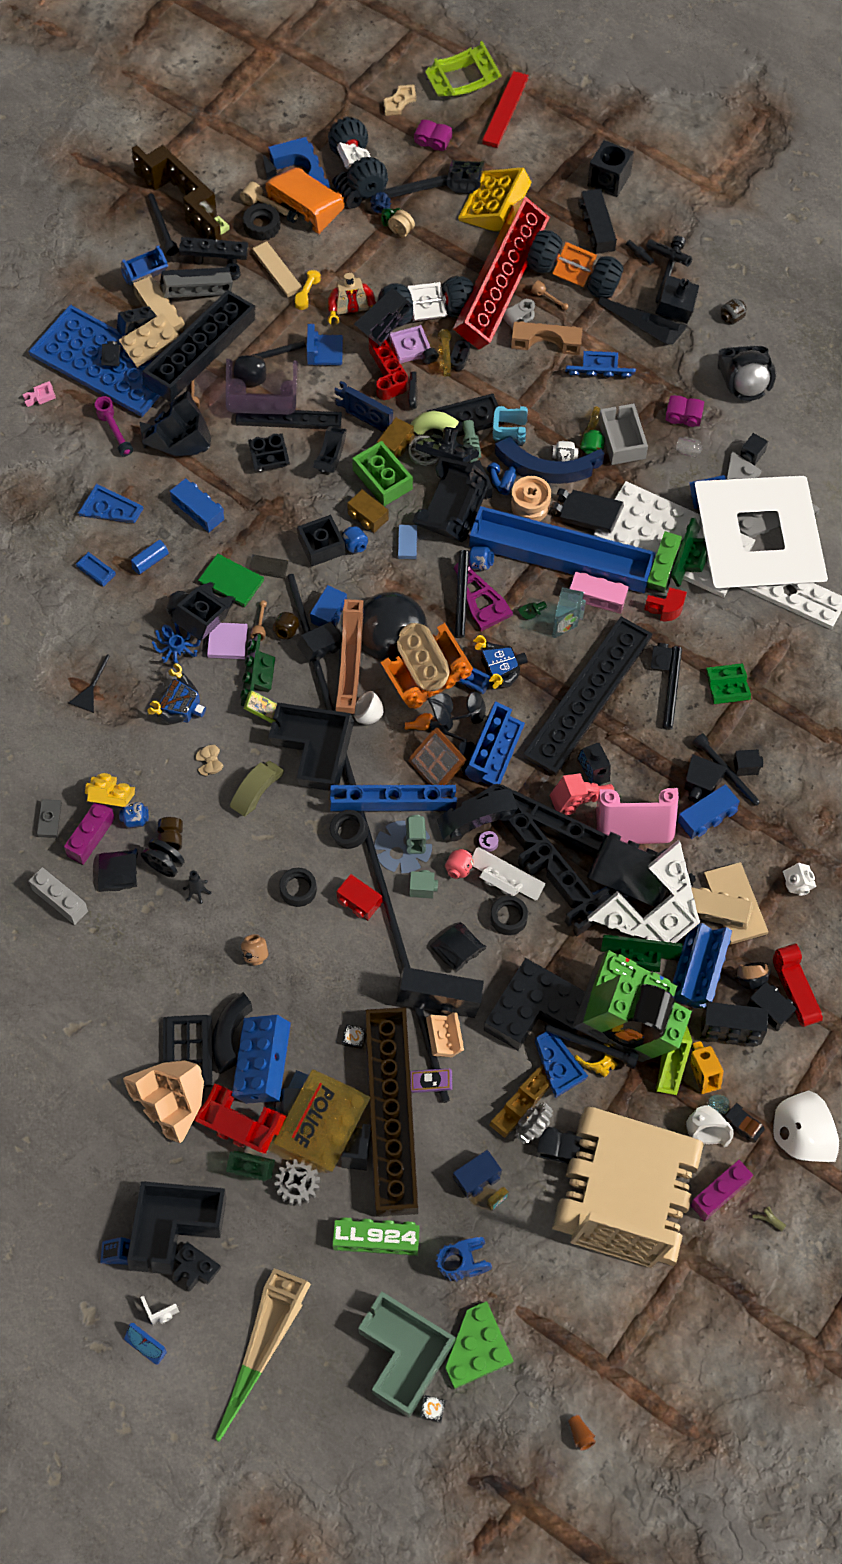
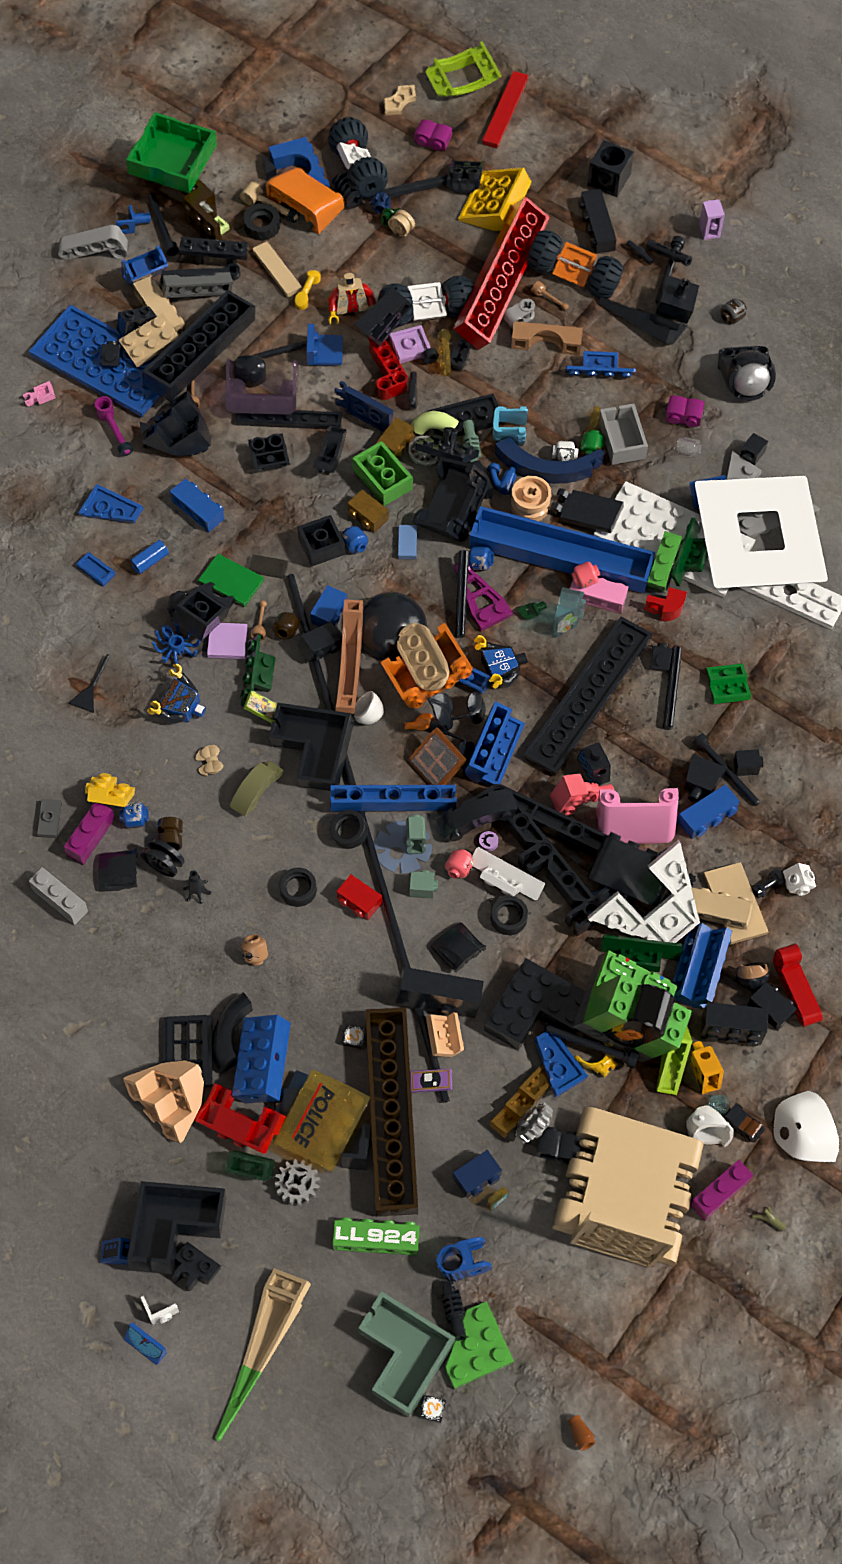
none -> light grey beam [58,225,128,260]
none -> blue bracket [116,205,151,234]
none -> green tile [126,112,217,193]
none -> black hinge [441,1280,467,1341]
none -> coral head [572,561,600,588]
none -> lavender brick [699,200,725,240]
none -> black bar [752,868,786,898]

